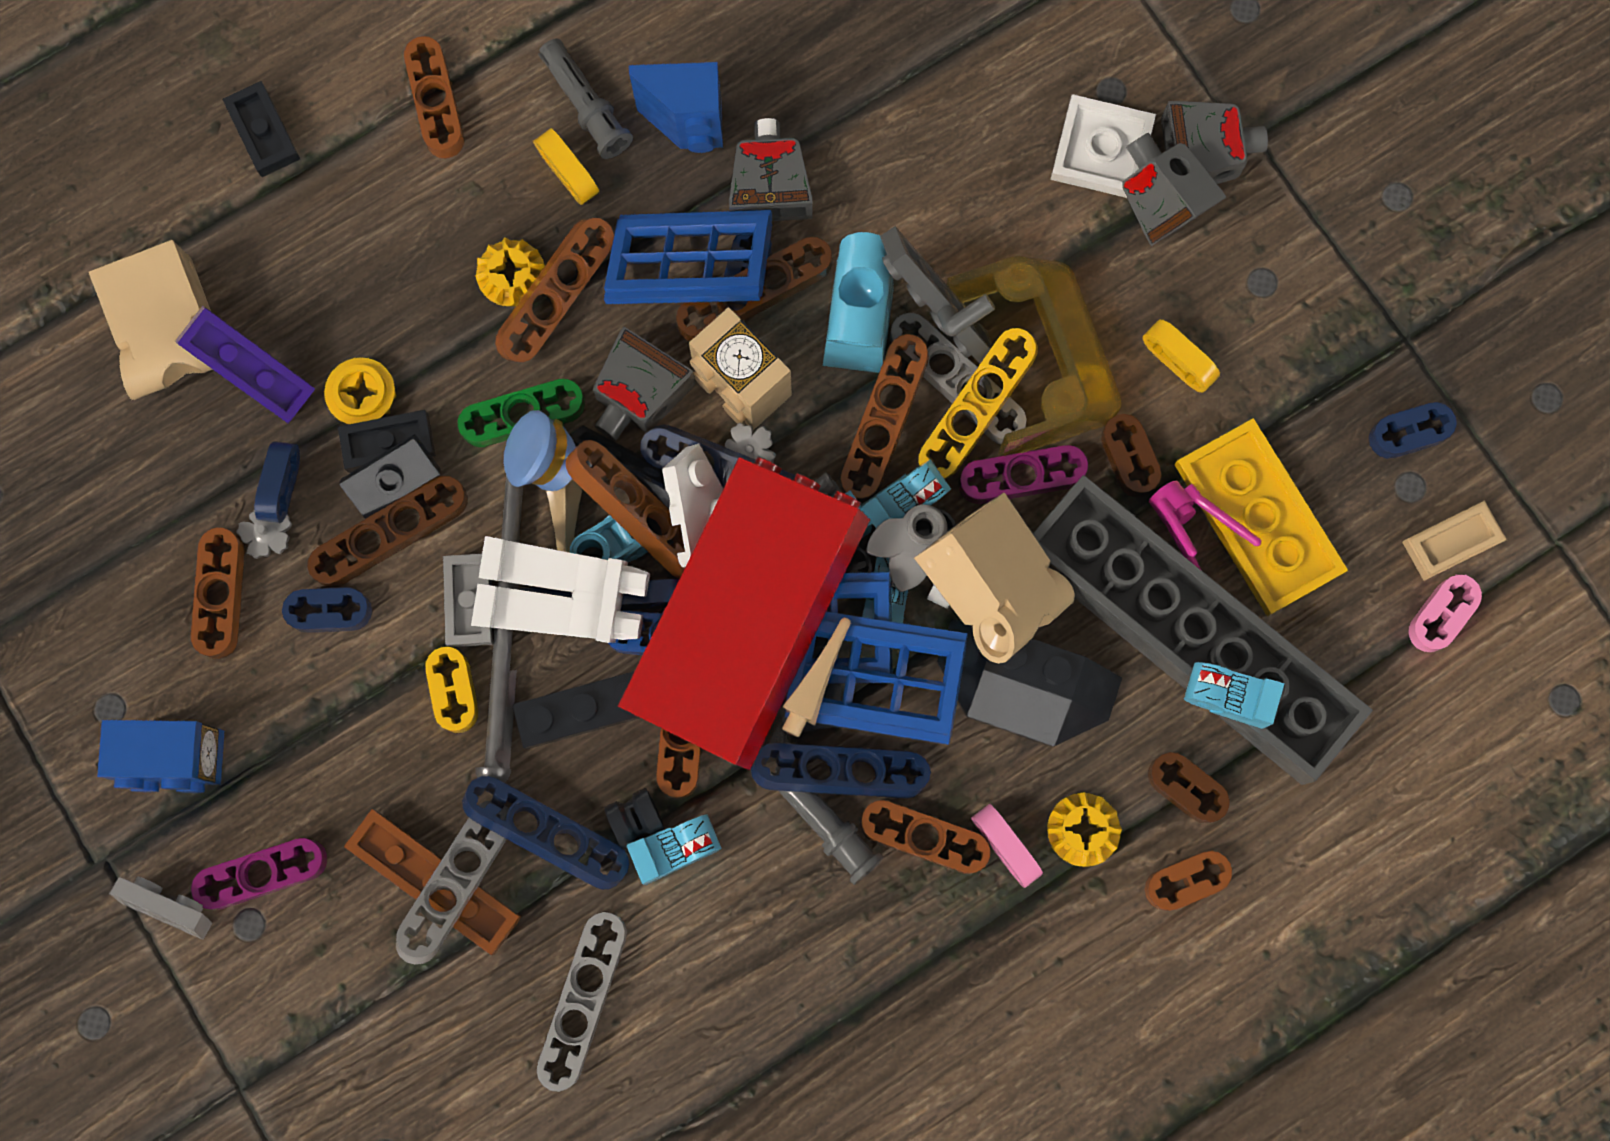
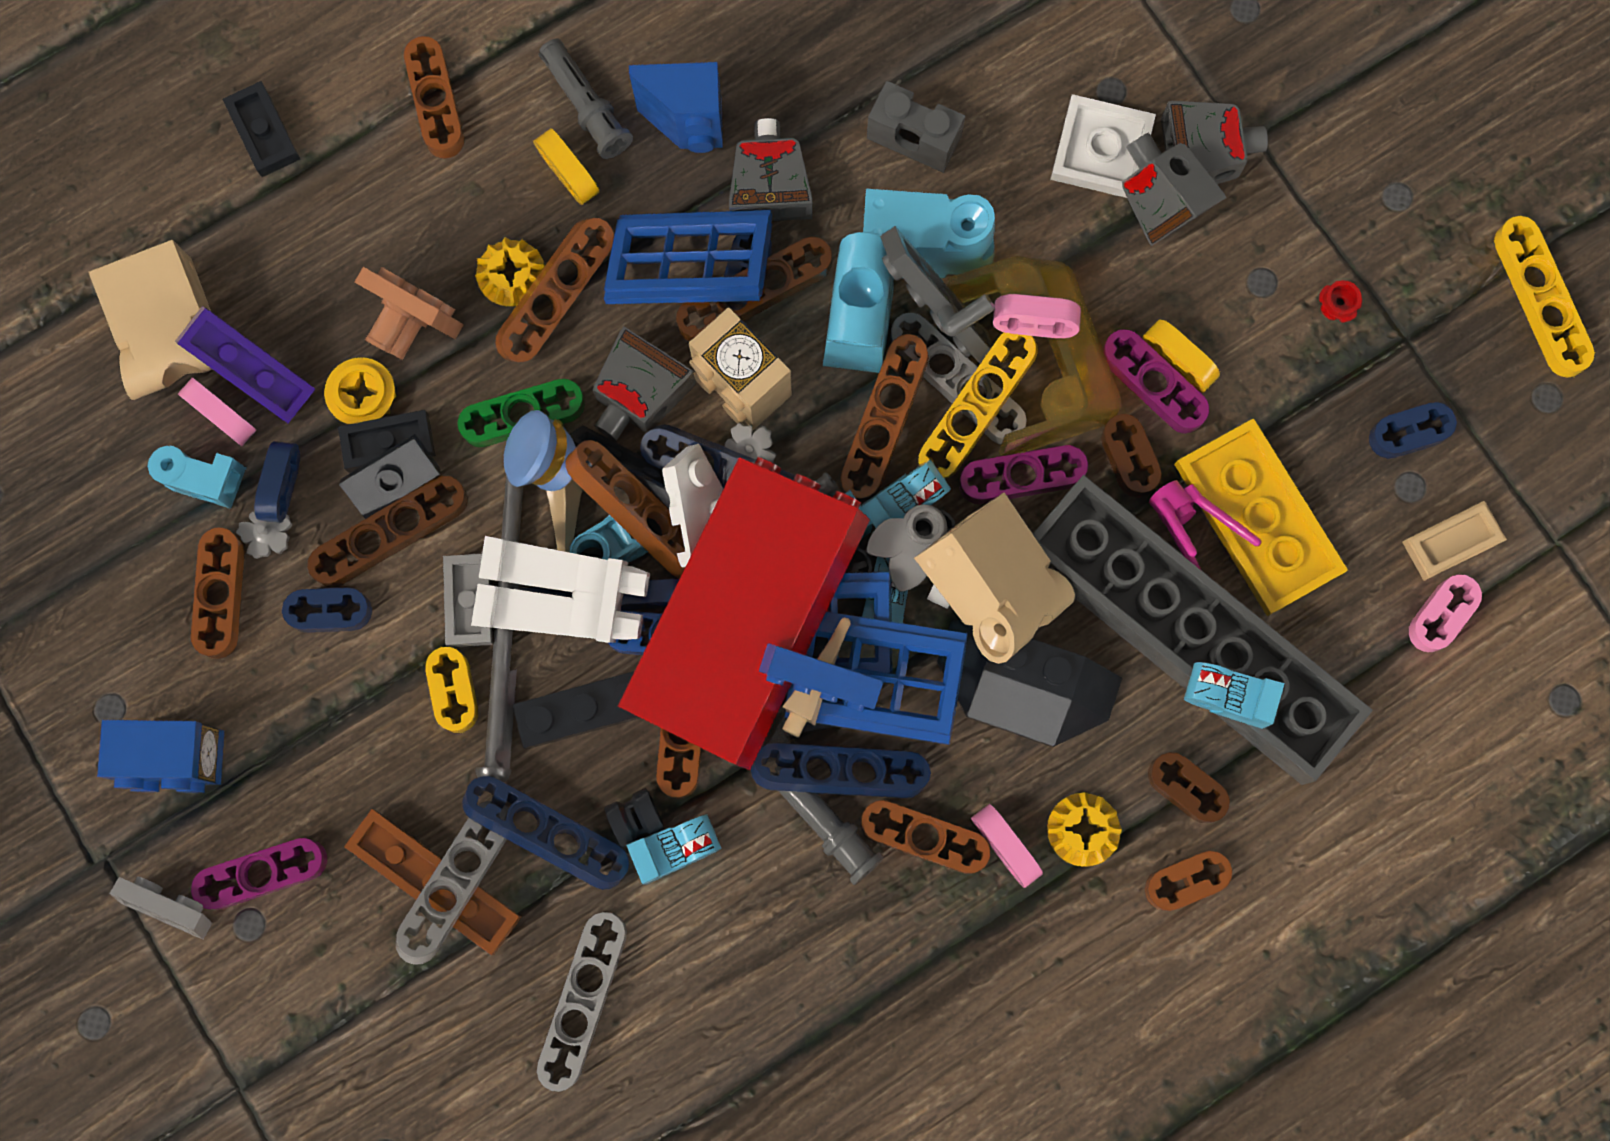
none -> medium azure leg [148,446,246,509]
none -> bright pink beam [178,377,256,446]
none -> nougat plate [355,267,464,360]
none -> blue piece [759,643,884,712]
none -> medium azure piece [863,189,995,279]
none -> dark grey brick [867,81,965,173]
none -> bright pink beam [993,294,1081,338]
none -> magenta beam [1102,330,1209,434]
none -> red plate [1319,280,1362,323]
none -> yellow beam [1494,216,1595,378]

